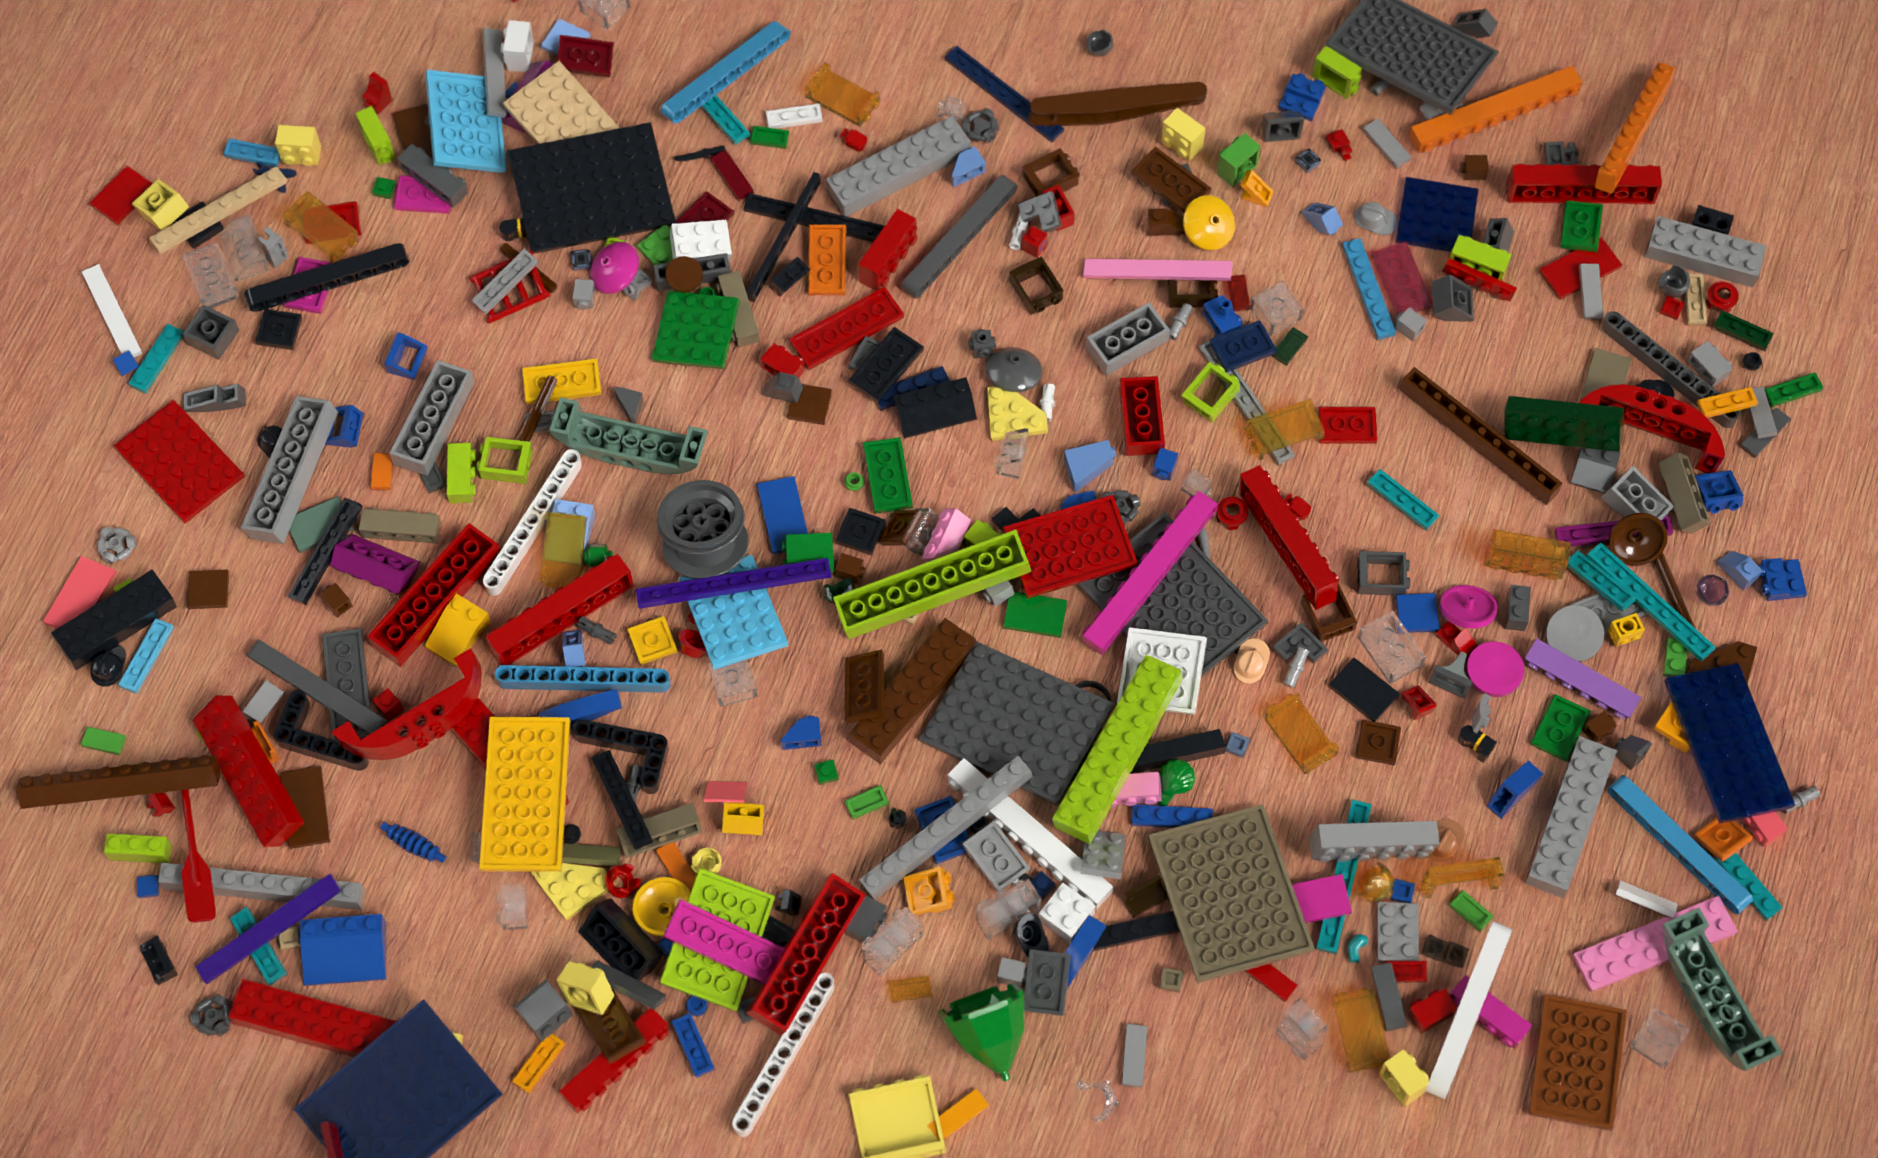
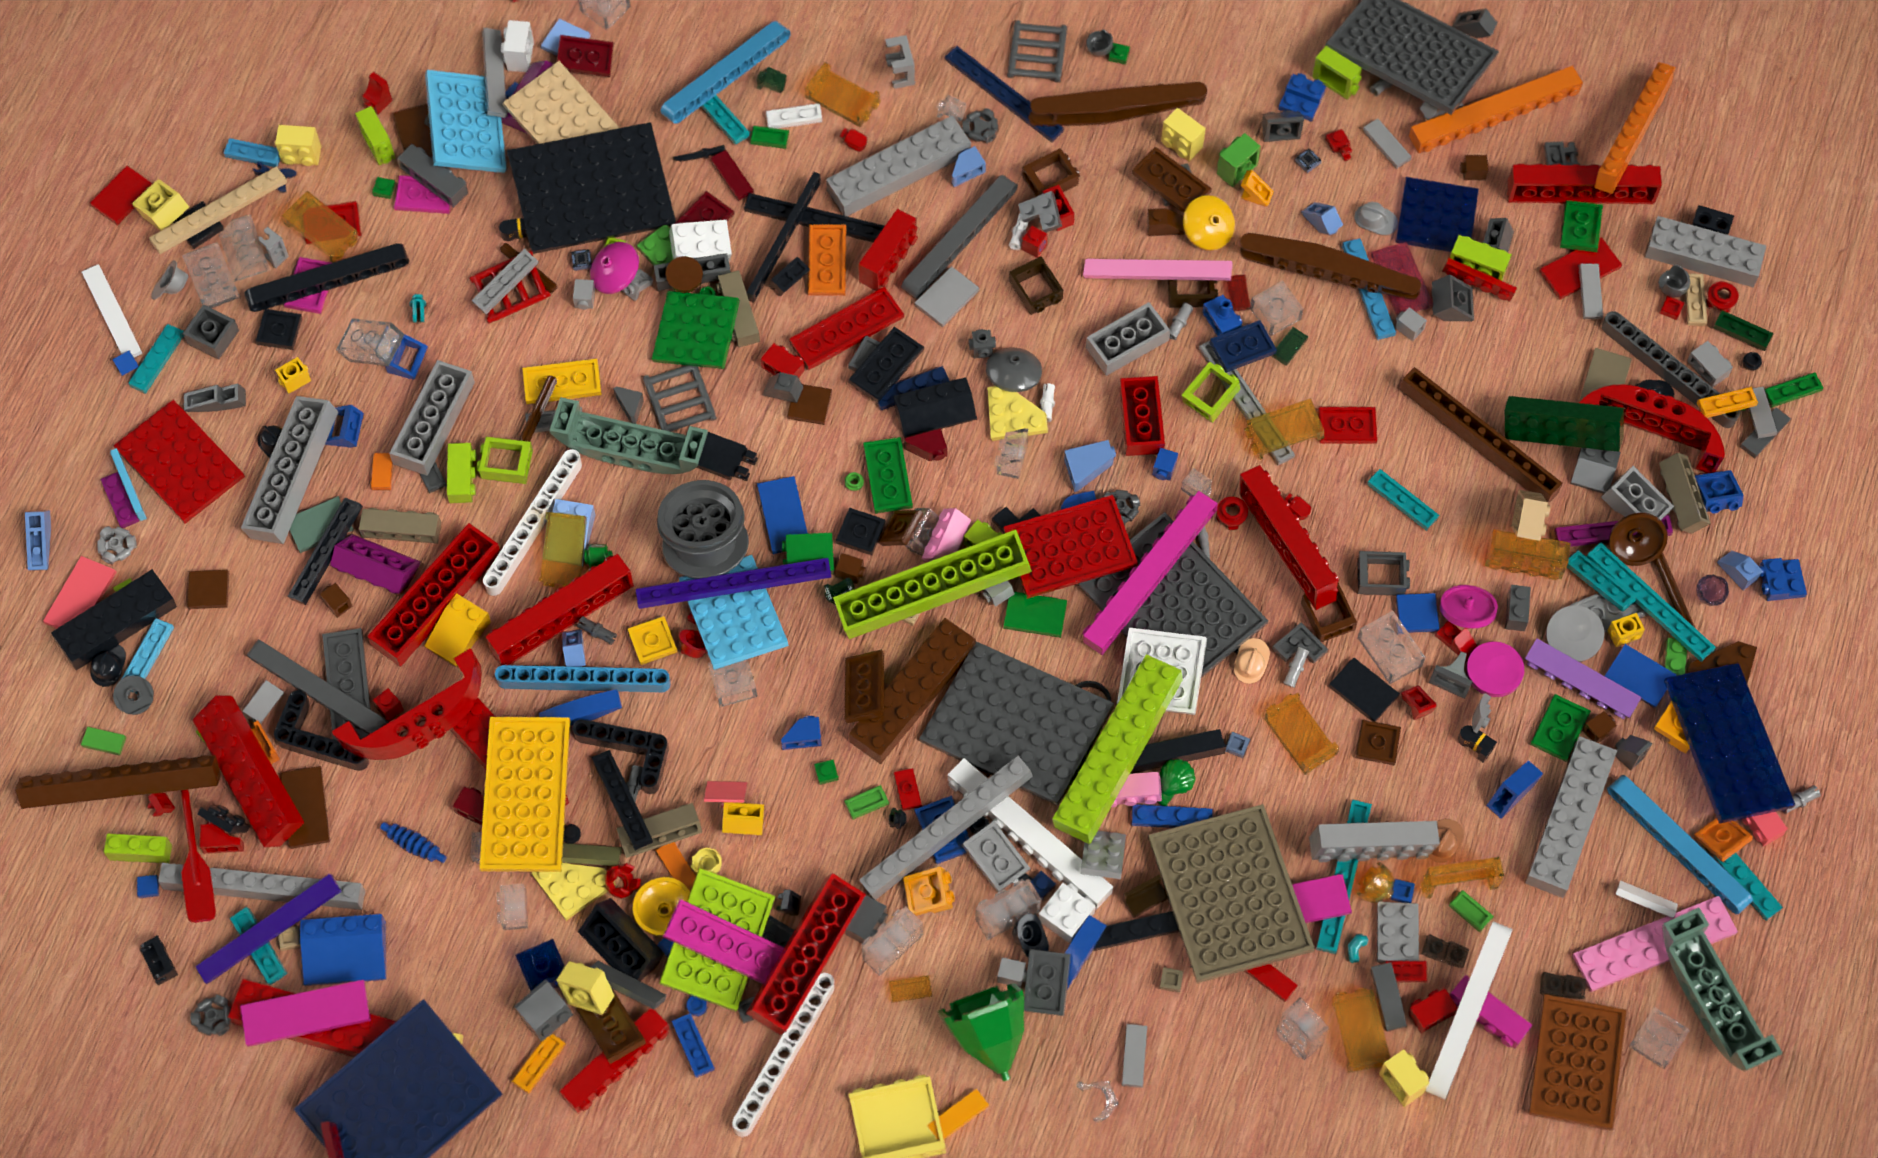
none -> medium blue slope [25,510,51,570]
none -> magenta plate [100,472,140,528]
none -> medium azure tile [110,448,147,521]
none -> dark grey plate [113,675,154,715]
none -> light grey piece [151,261,188,300]
none -> black plate [197,805,250,834]
none -> red arch [200,822,244,854]
none -> dark pink tile [241,980,371,1047]
none -> yellow head [275,357,311,394]
none -> clear brick [336,318,405,366]
none -> teal arm [409,294,426,323]
none -> dark red slope [452,786,484,826]
none -> clear blue brick [515,939,565,992]
none -> dark grey bar [643,366,717,432]
none -> black tile [696,427,758,481]
none -> clear green bracket [757,67,787,93]
none -> light grey panel [885,35,915,89]
none -> red plate [894,768,922,811]
none -> dark red slope [904,428,948,461]
none -> light grey tile [915,266,979,328]
none -> dark grey bar [1007,20,1067,83]
none -> green plate [1108,43,1130,65]
none -> reddish brown piece [1240,233,1421,300]
none -> tan brick [1511,490,1550,541]
none -> clear smoke slope [1540,972,1586,999]
none -> blue tile [1605,644,1677,708]

